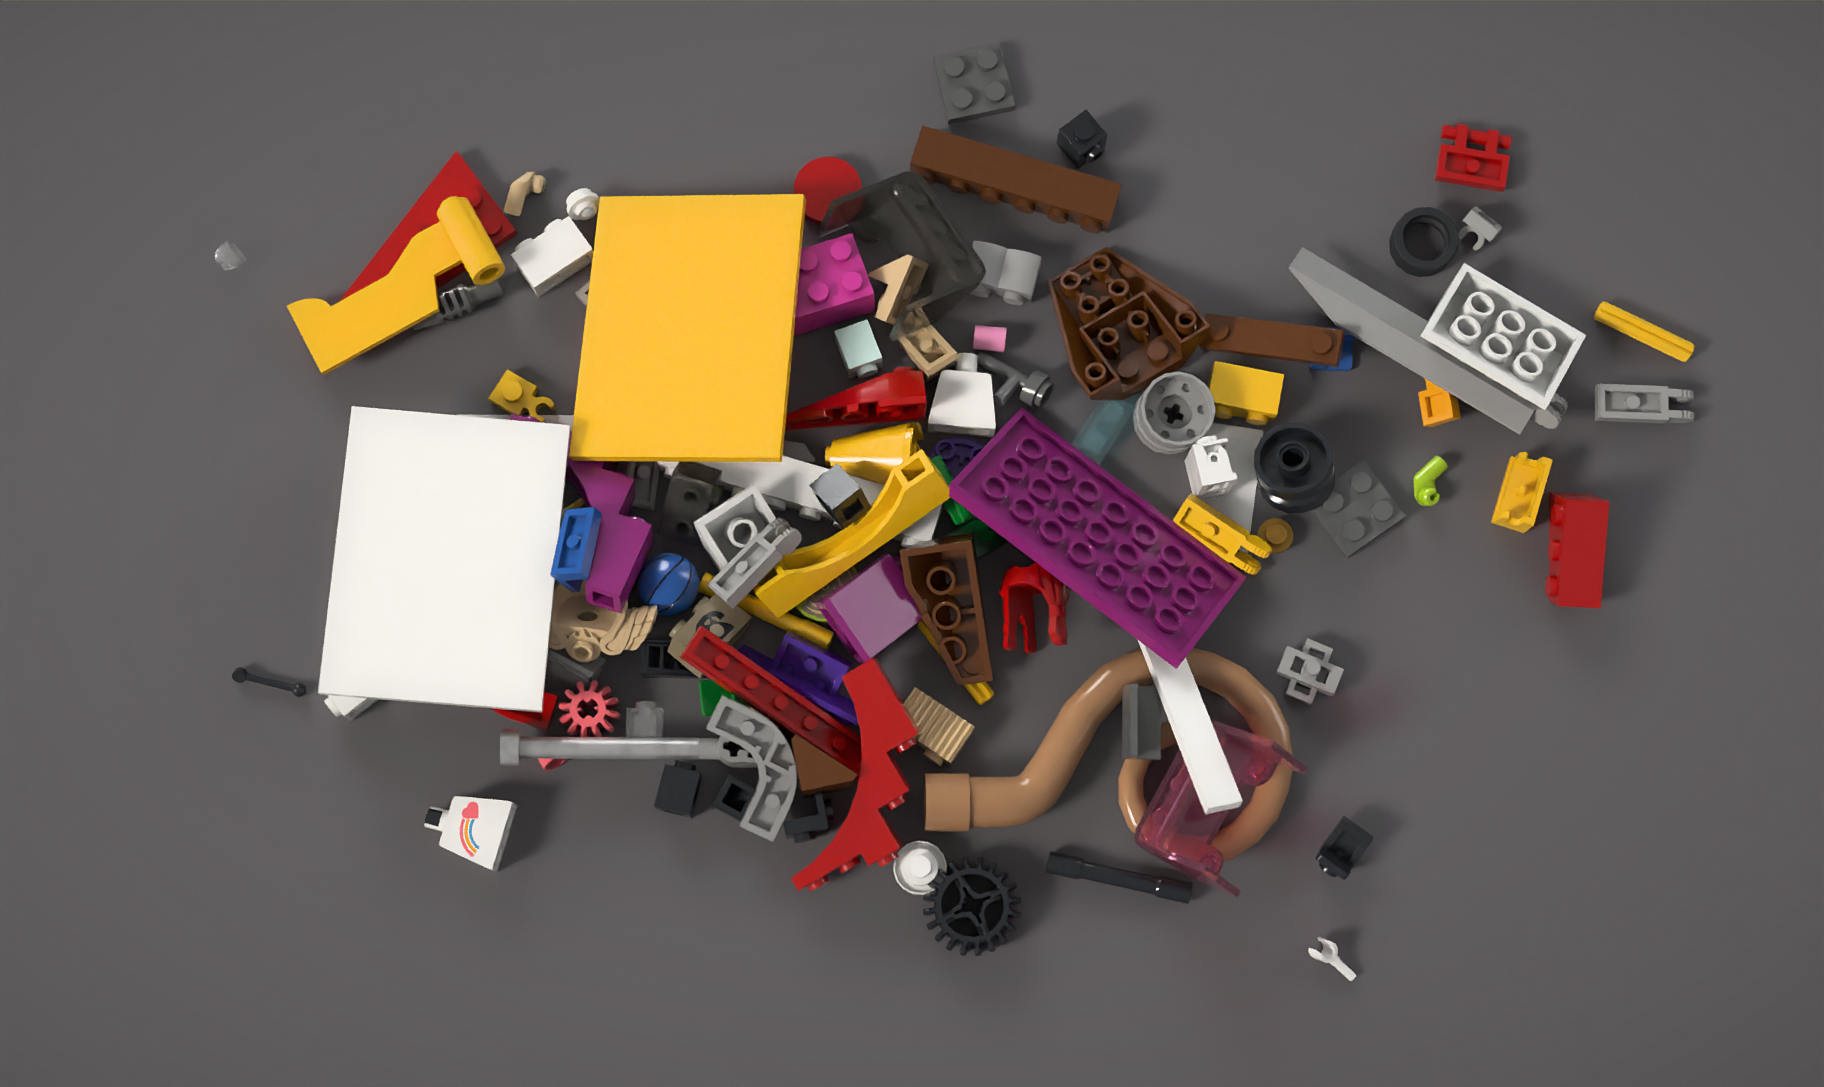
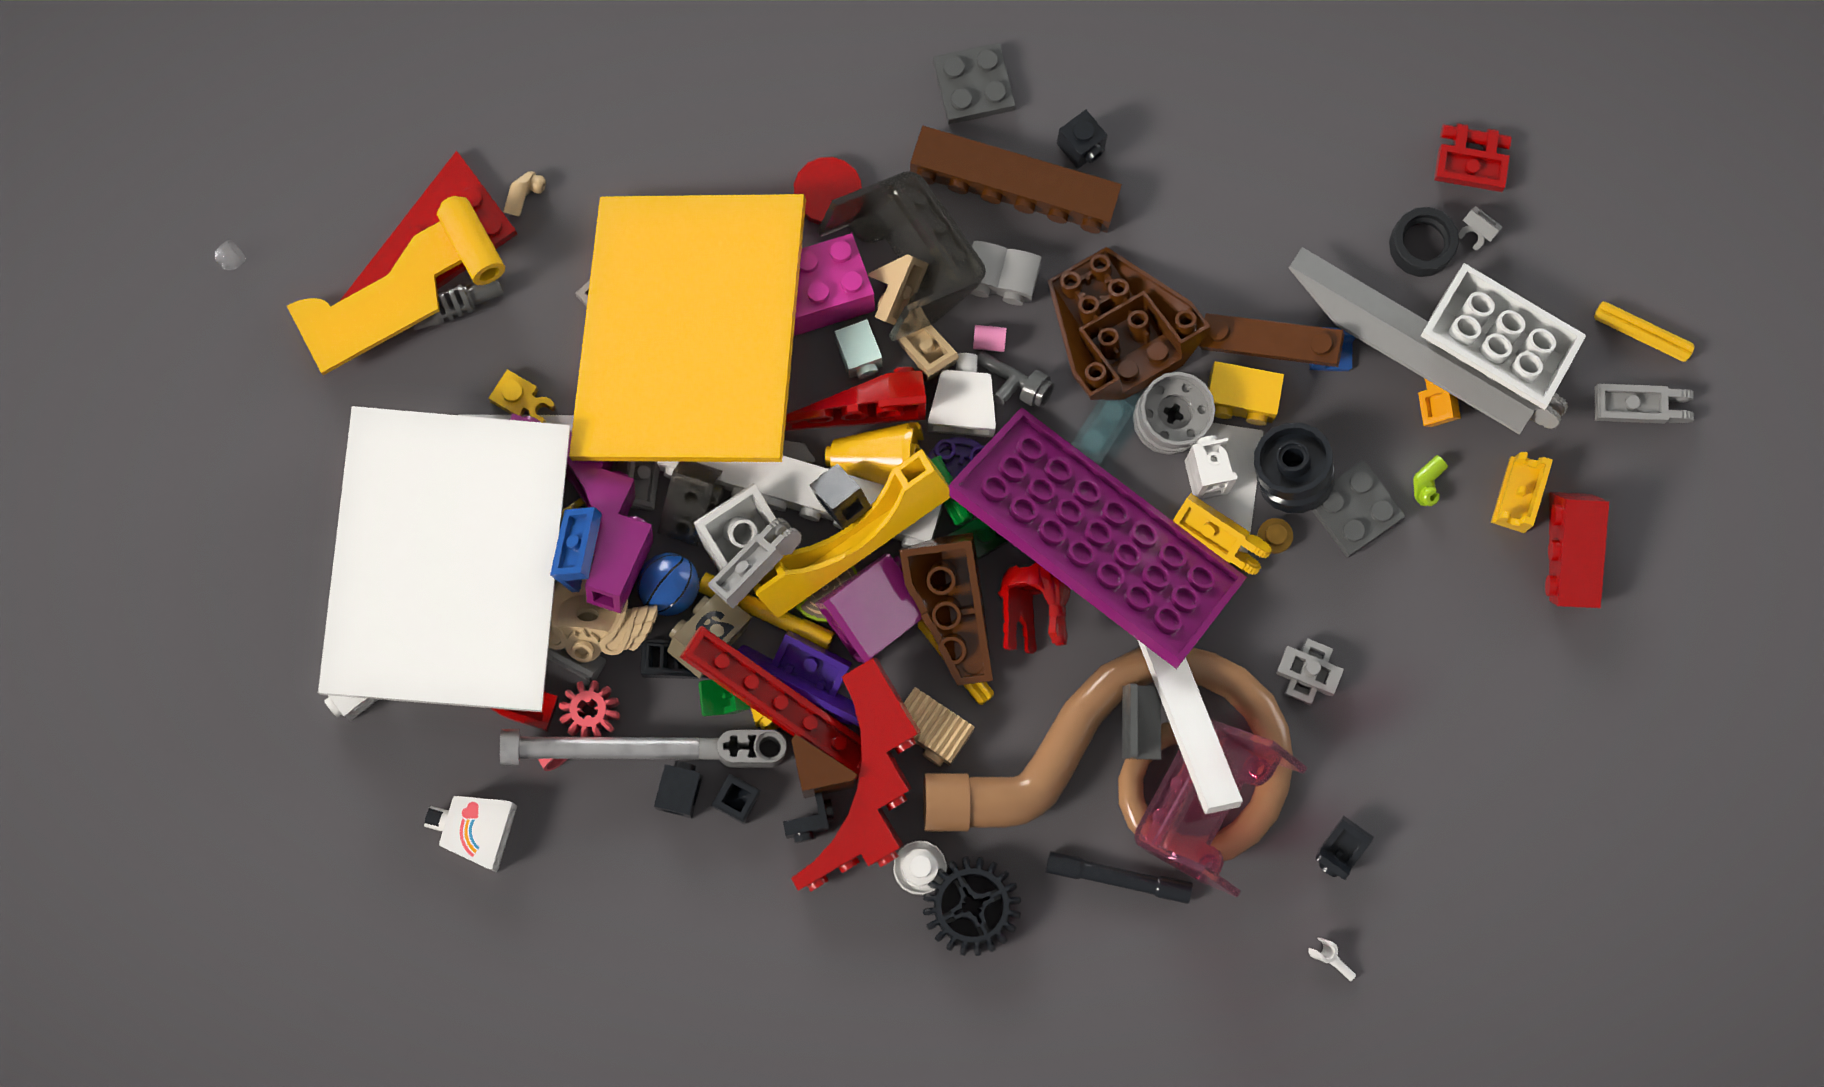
black hinge [232,667,306,697] -> none
white hinge [511,216,593,298] -> none
white plate [566,188,600,220] -> none
clear plate [626,701,666,738] -> none
light grey plate [706,695,796,842] -> none

